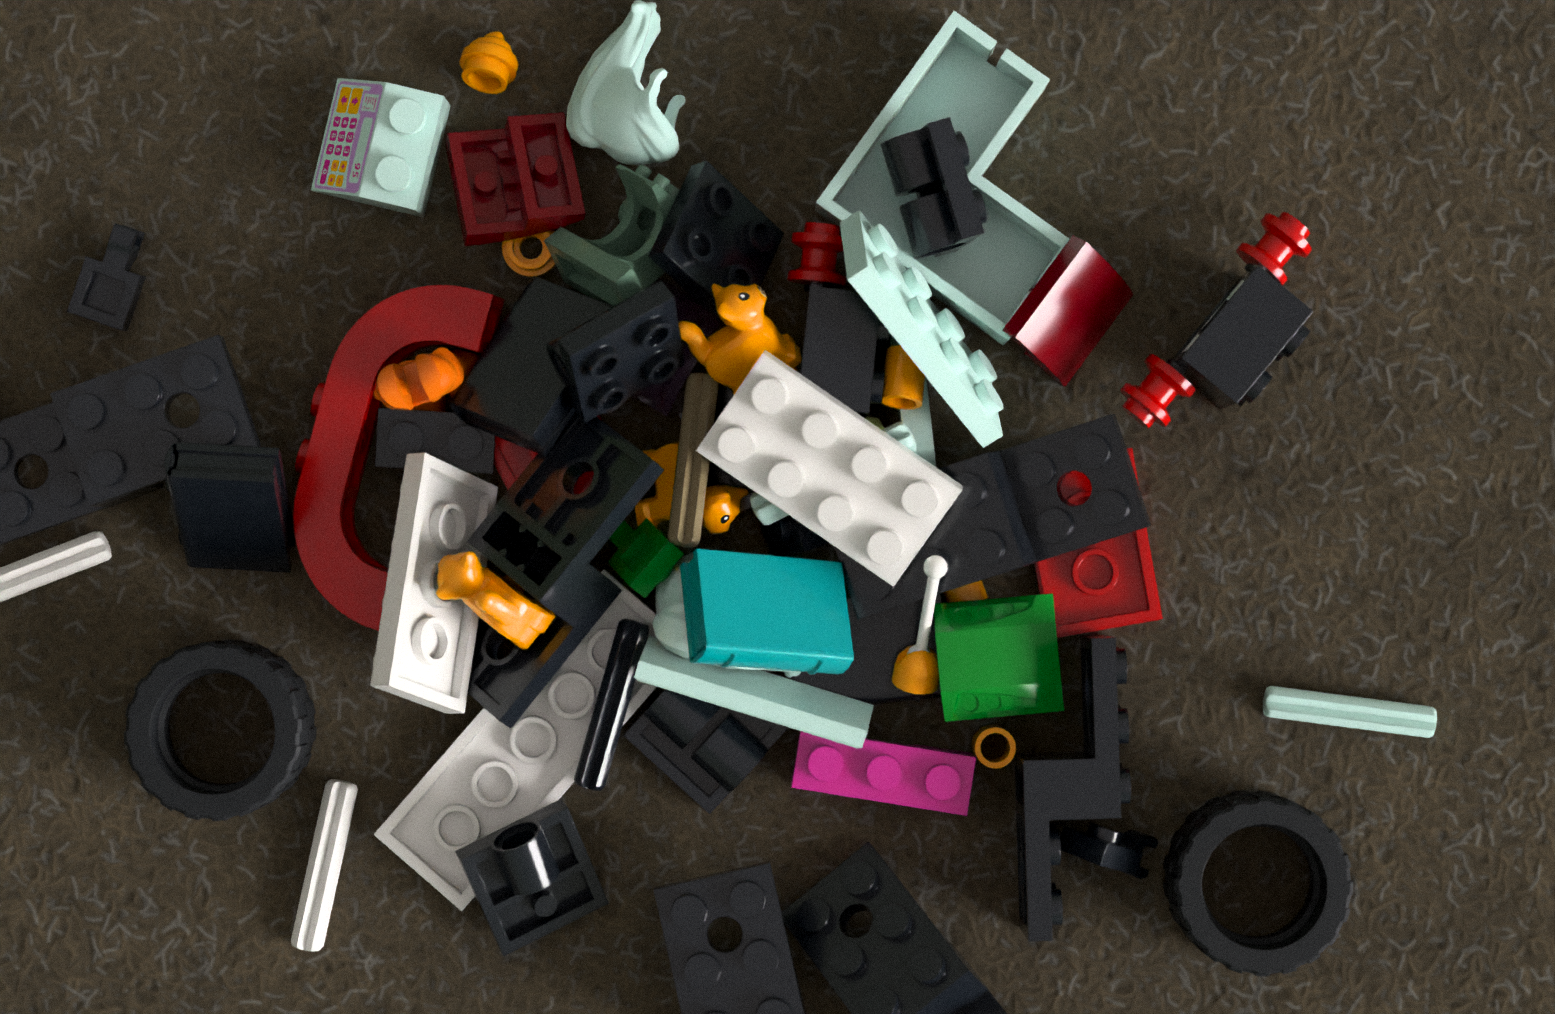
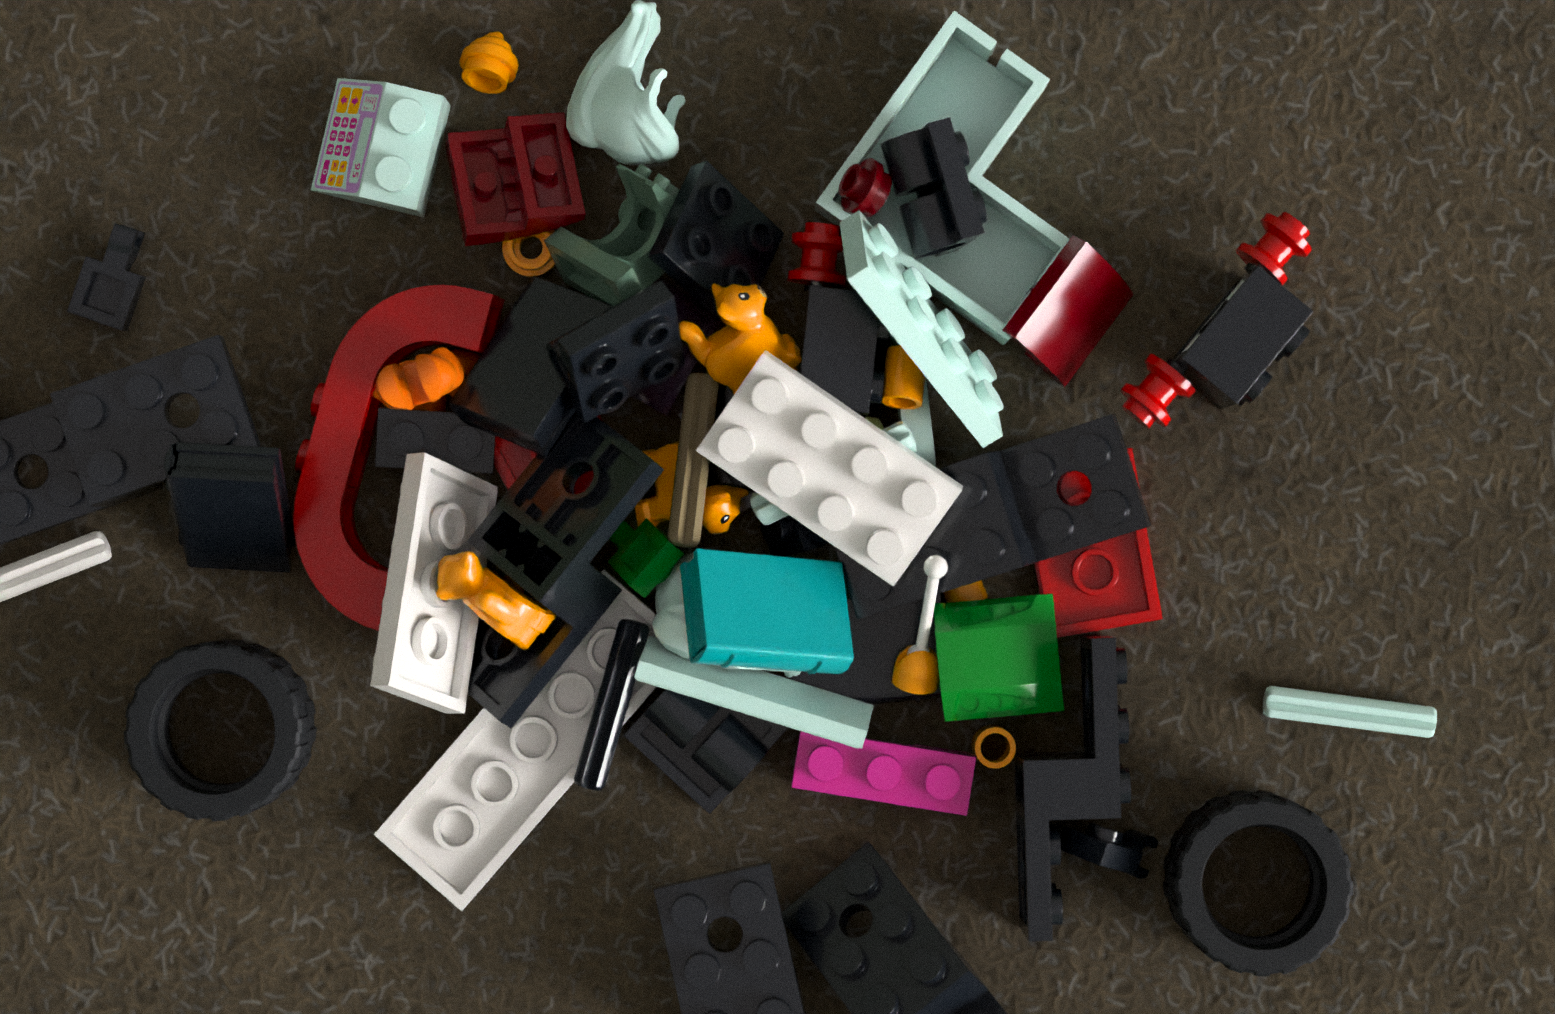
white axle [291,779,358,952] -> none
black plate [455,799,609,956] -> none
none -> dark red plate [839,158,892,217]

